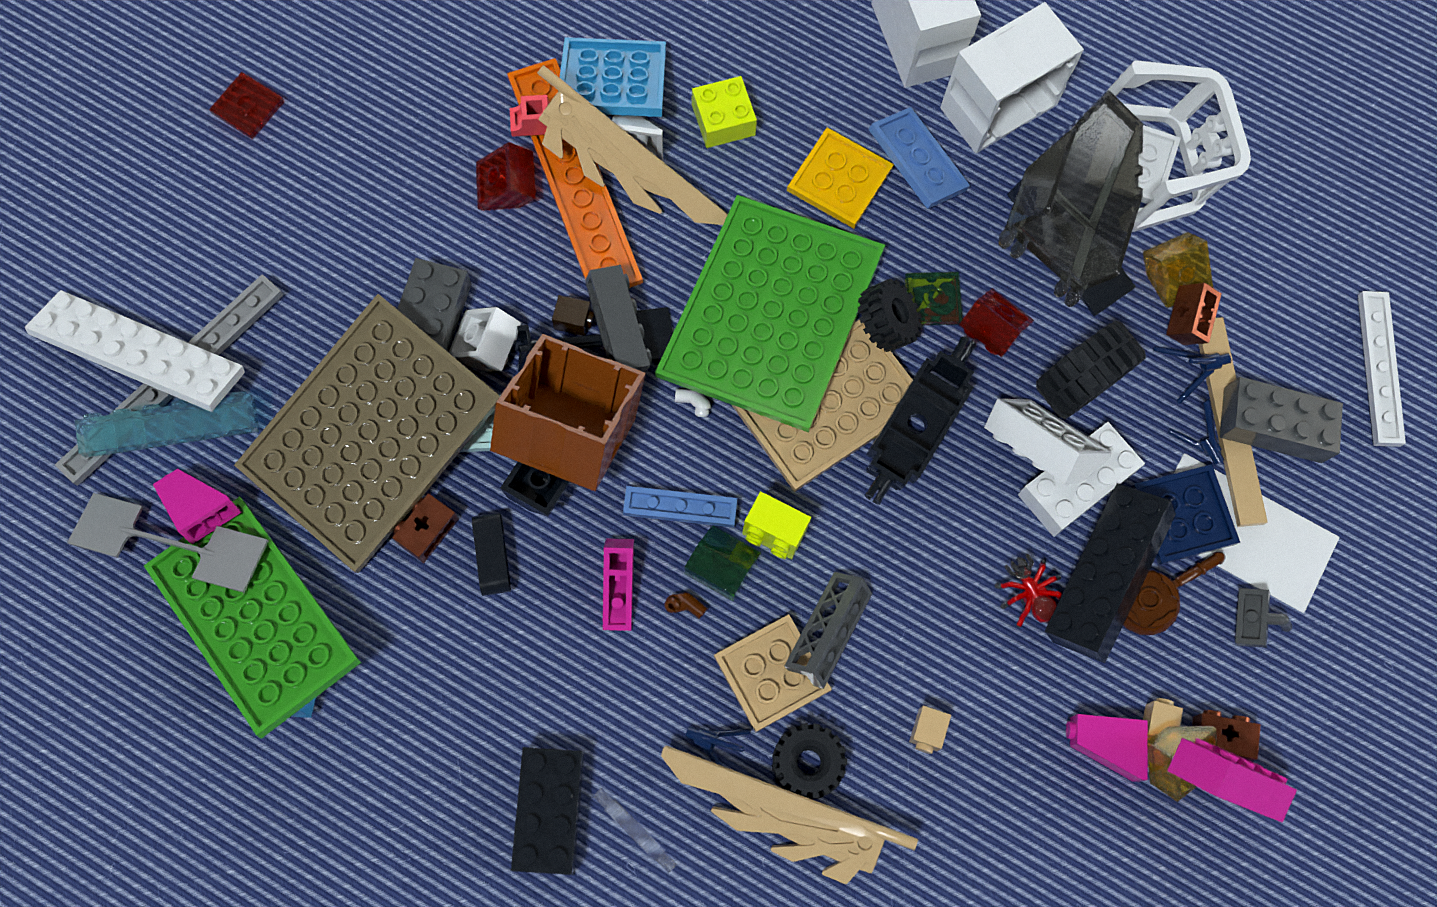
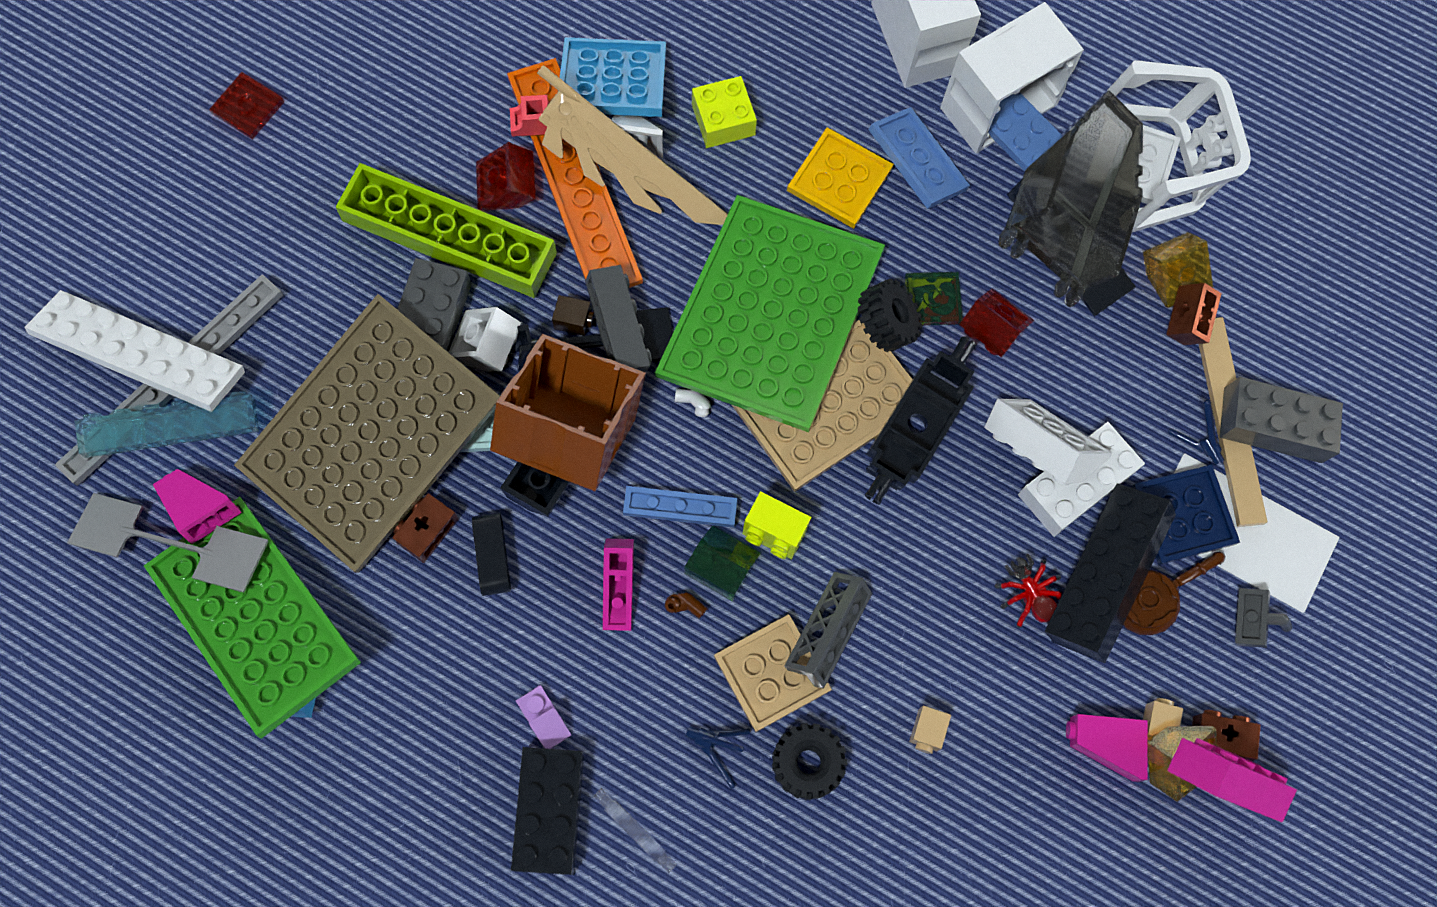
tan animal [661,745,918,884] -> none
black tyre [1036,321,1146,419] -> none
dark blue plant [1153,346,1231,404] -> none
white plate [1358,291,1406,447] -> none
none -> lime brick [335,163,557,299]
none -> lavender slope [516,685,572,749]
none -> medium blue plate [988,92,1072,173]

